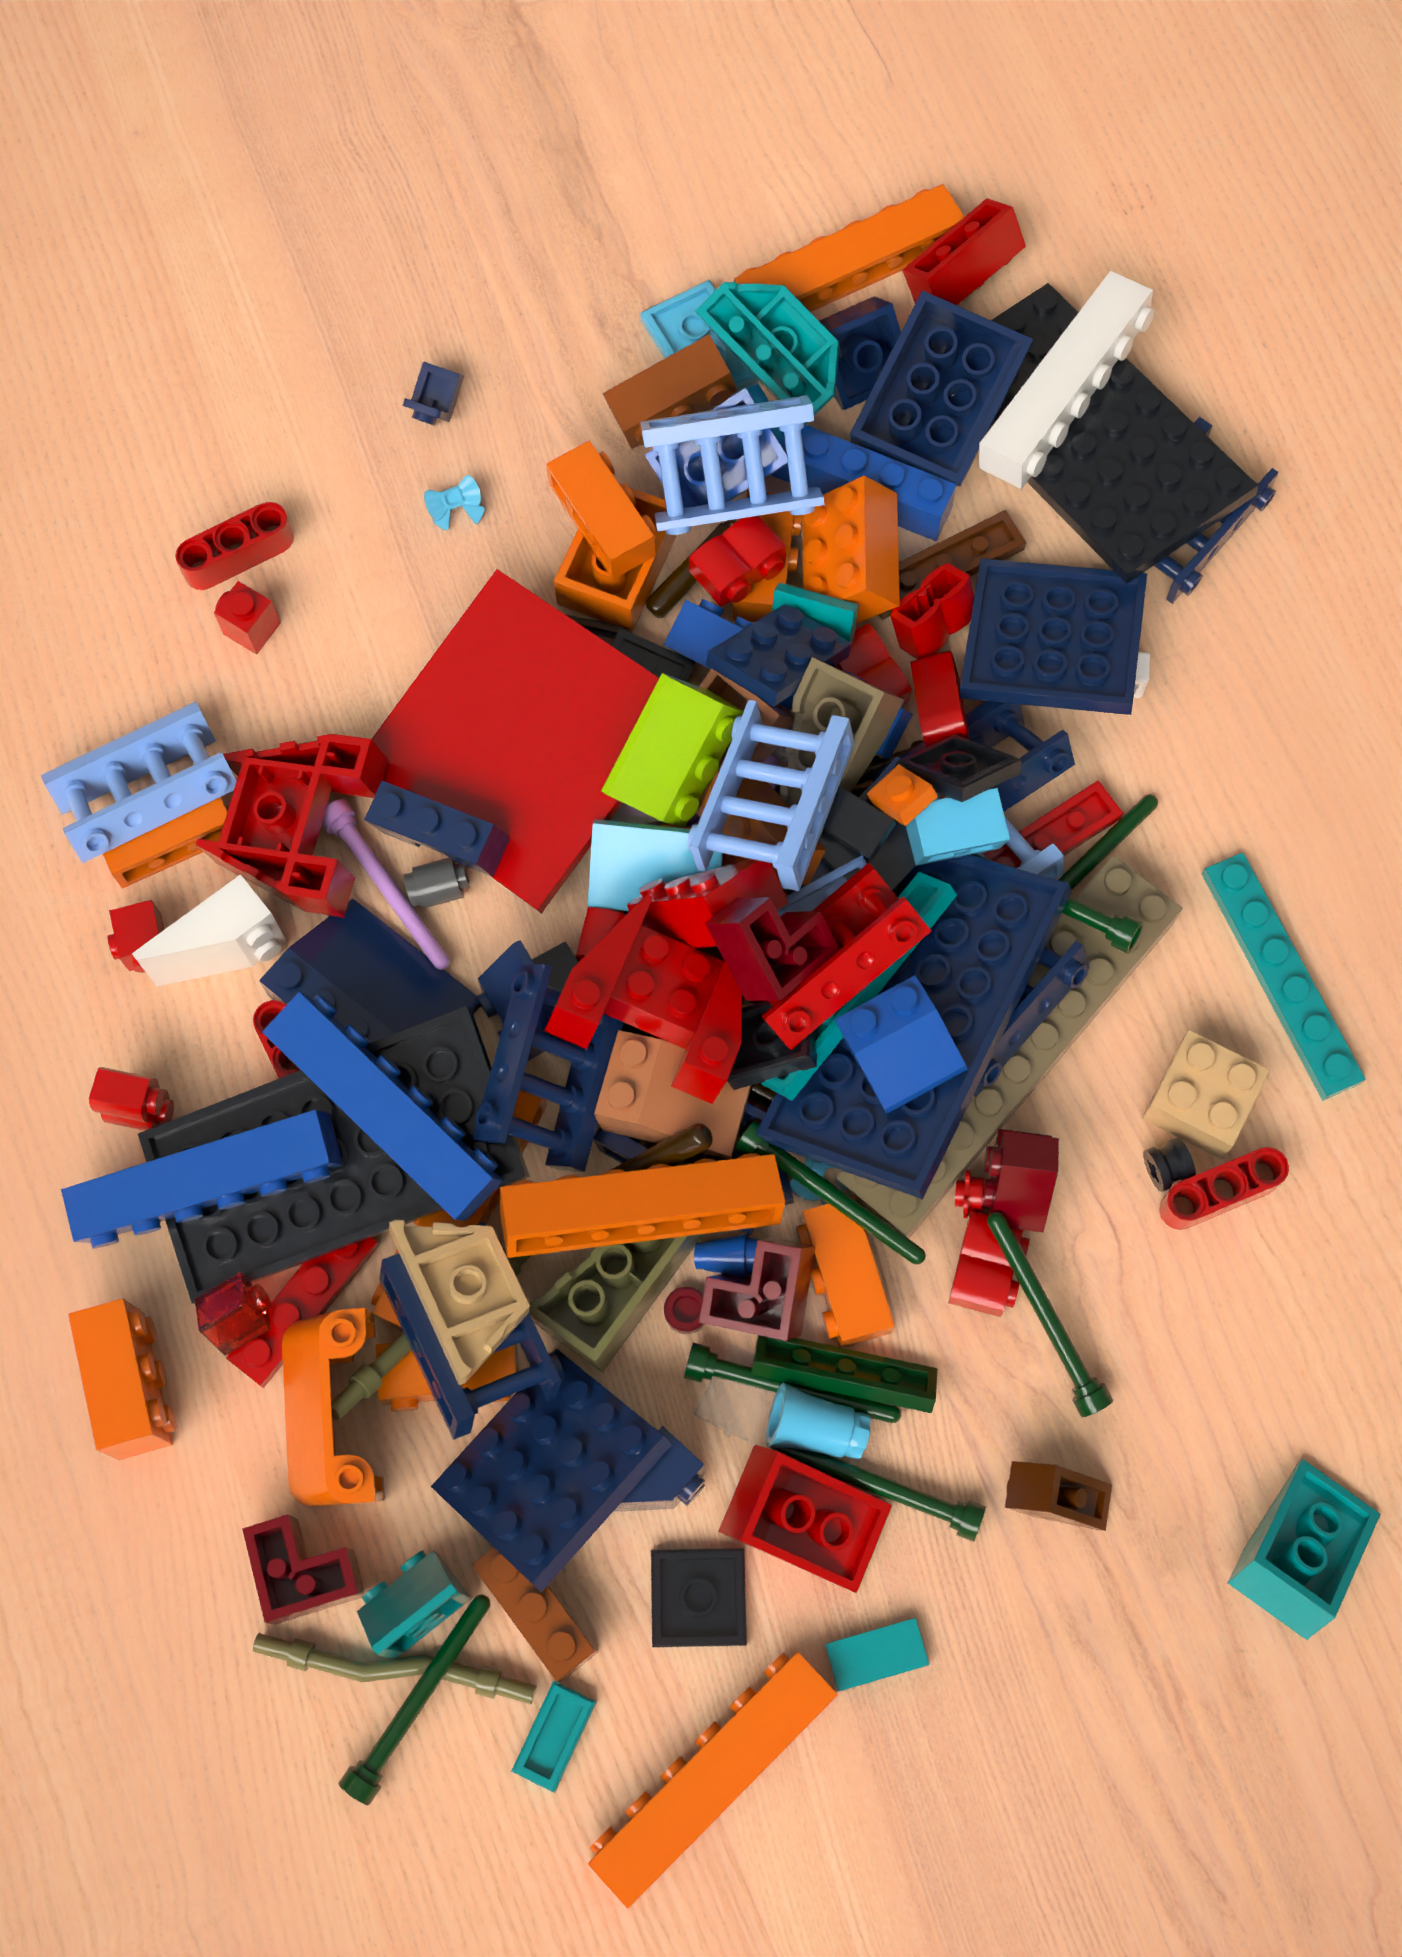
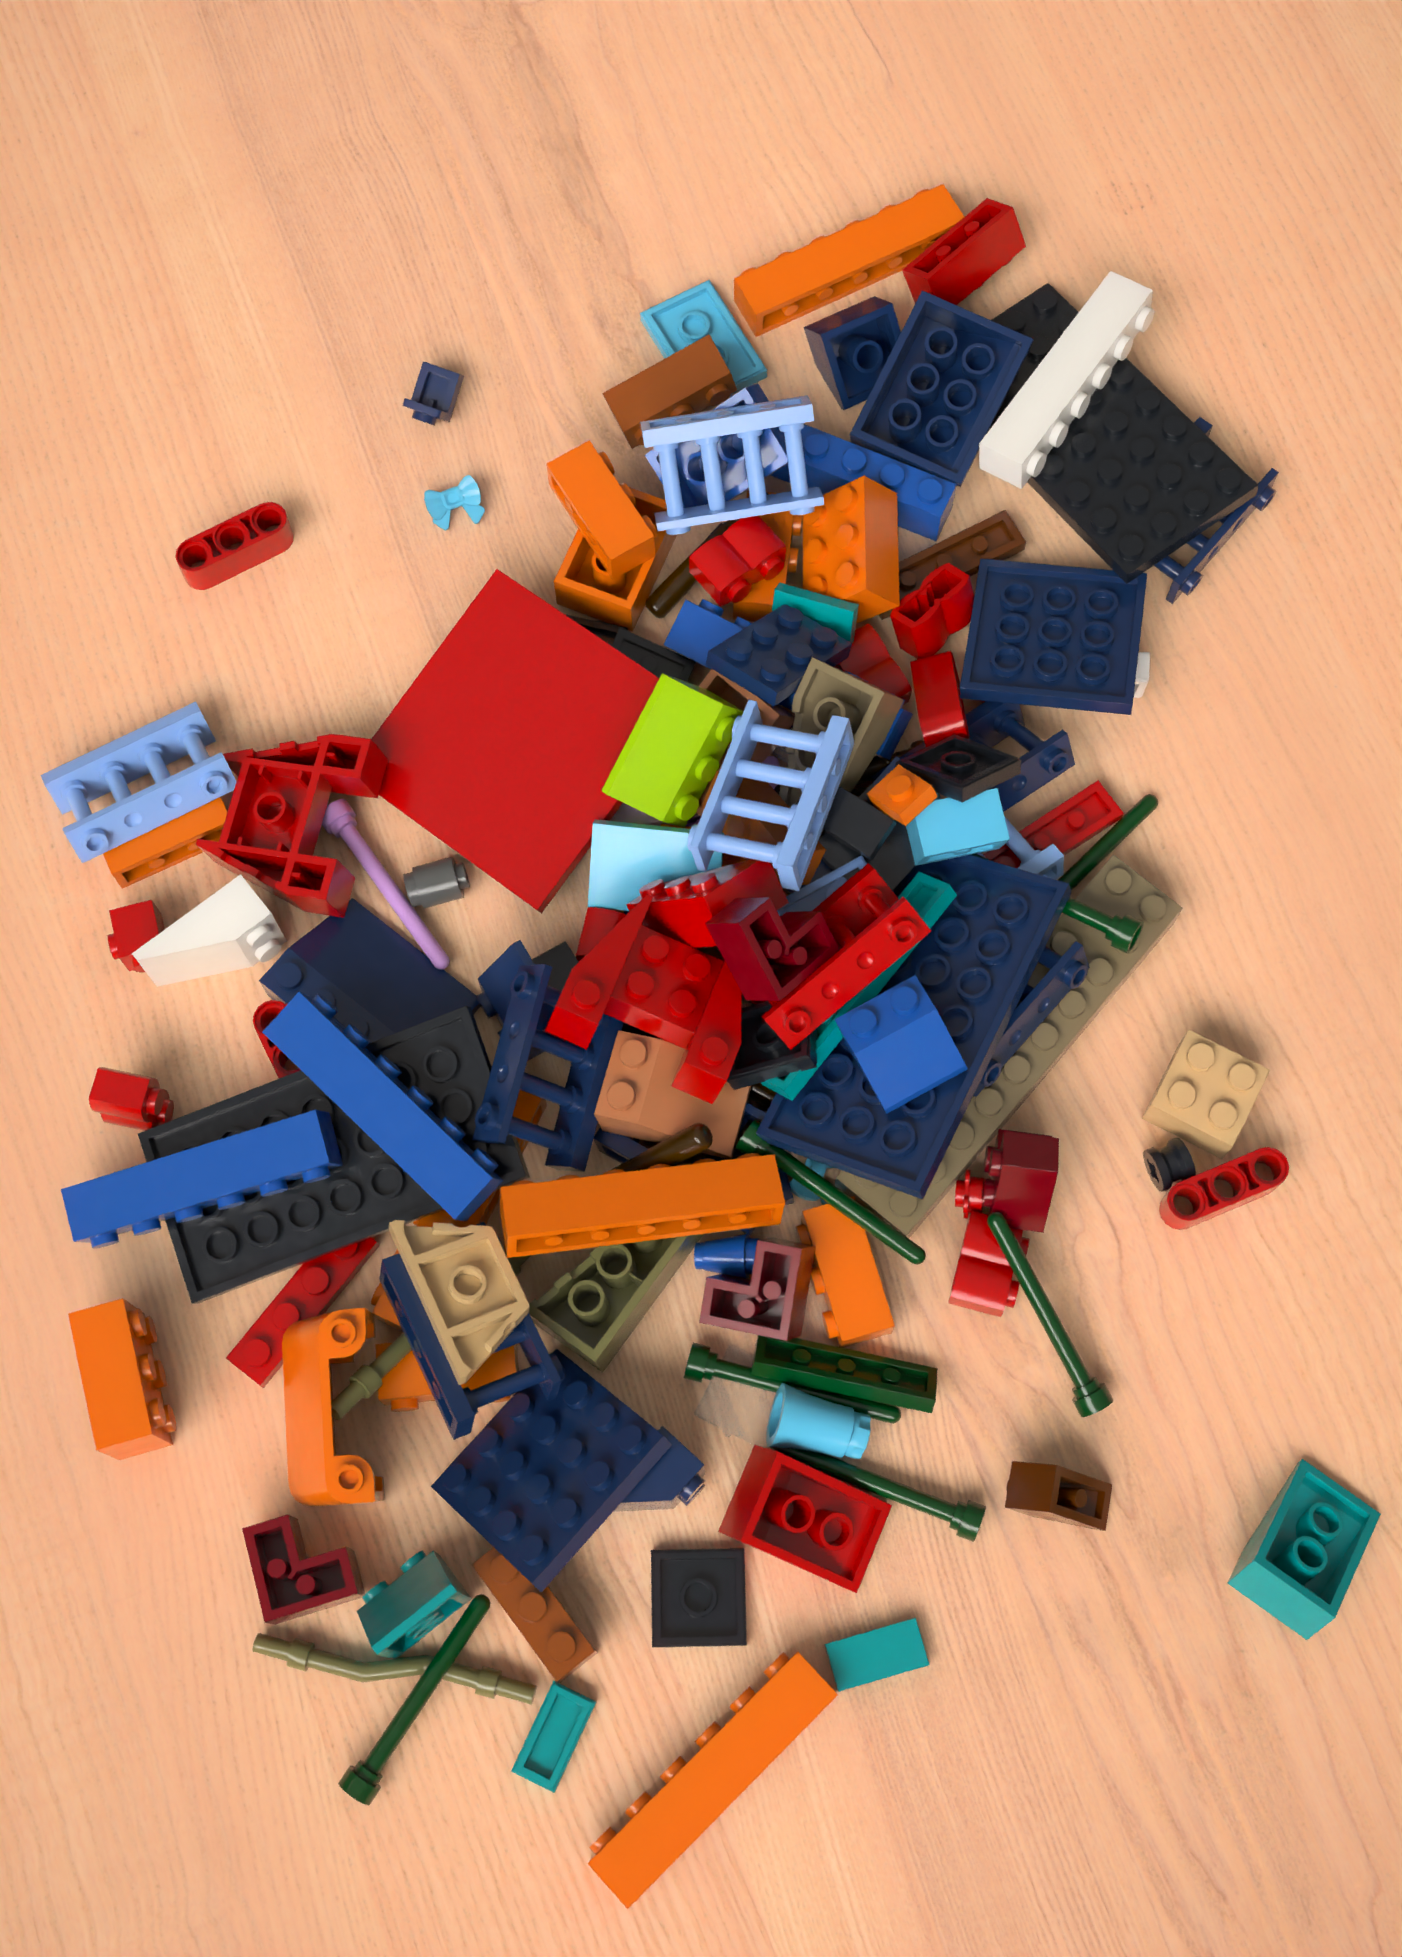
clear red brick [195,1272,271,1356] -> none
red brick [213,581,281,655] -> none
dark blue arch [364,781,510,877] -> none
dark red tile [664,1287,705,1334] -> none
teal wedge [695,282,840,425] -> none
teal plate [1202,853,1366,1101] -> none

